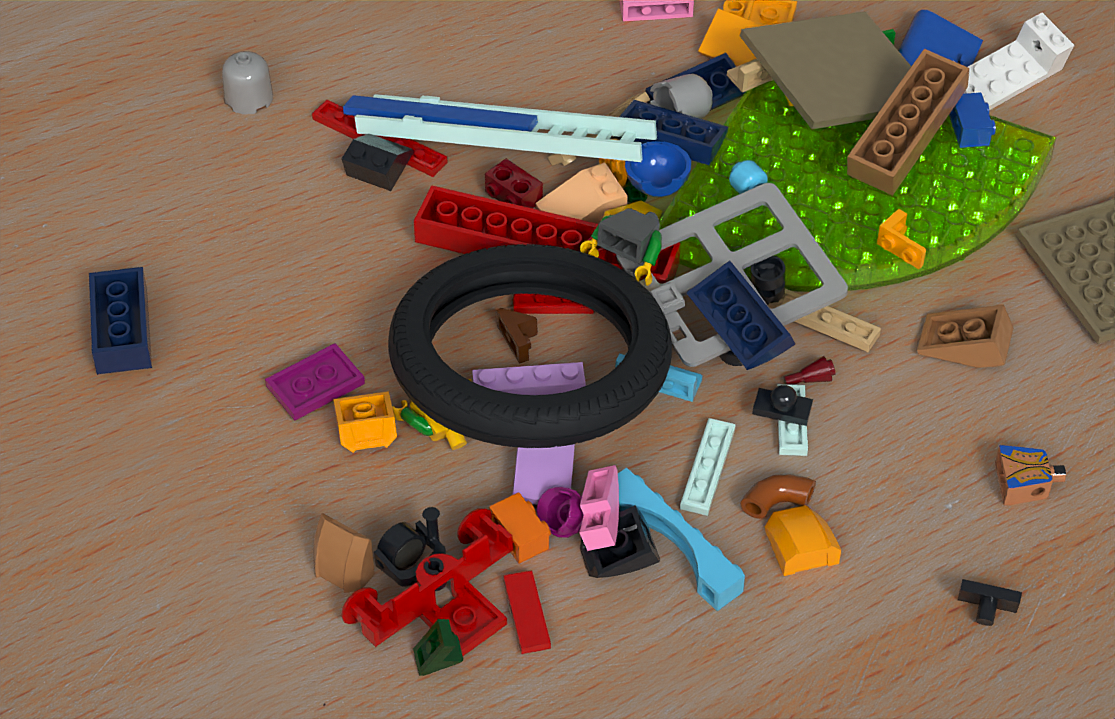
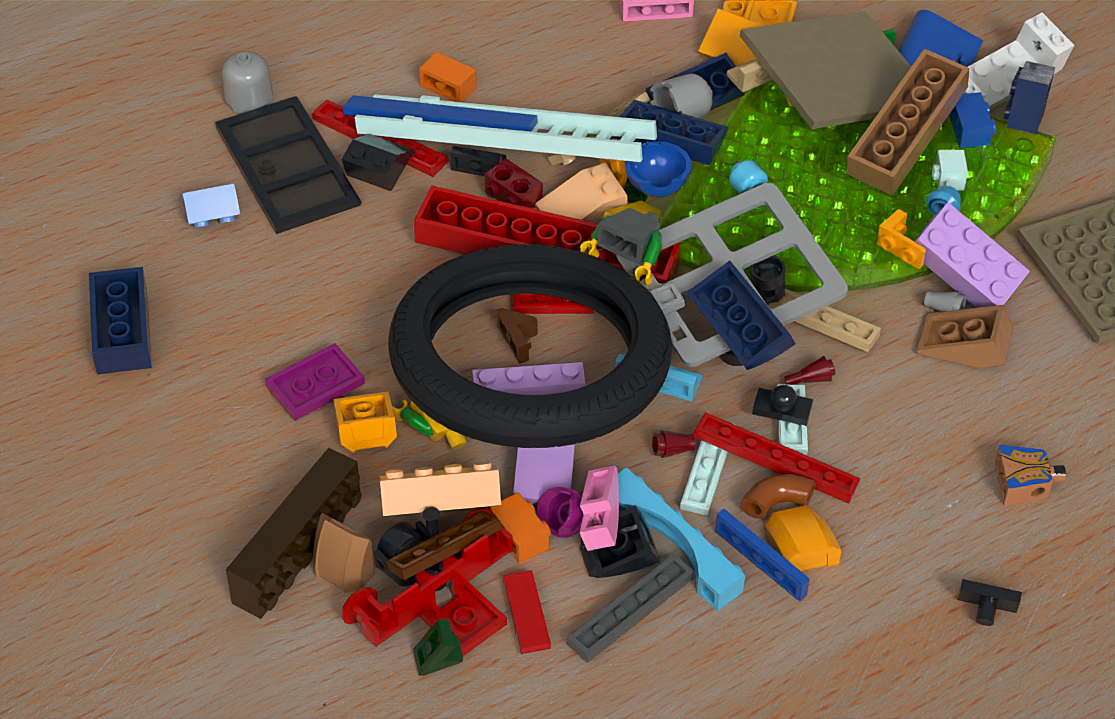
none -> slope [181,184,240,228]
none -> door [215,96,362,234]
none -> dark brown brick [226,448,362,619]
none -> light nougat slope [380,461,501,516]
none -> reddish brown tile [386,511,502,580]
none -> orange brick [419,52,477,102]
none -> black panel [450,146,507,176]
none -> dark grey plate [567,554,695,663]
none -> dark red cone [652,430,696,458]
none -> red tile [693,412,861,504]
none -> blue tile [715,509,810,601]
none -> lavender brick [914,202,1030,308]
none -> light grey cone [924,291,966,312]
none -> dark azure cone [926,186,961,215]
none -> light aqua brick [932,150,968,190]
none -> dark blue brick [1003,61,1056,134]

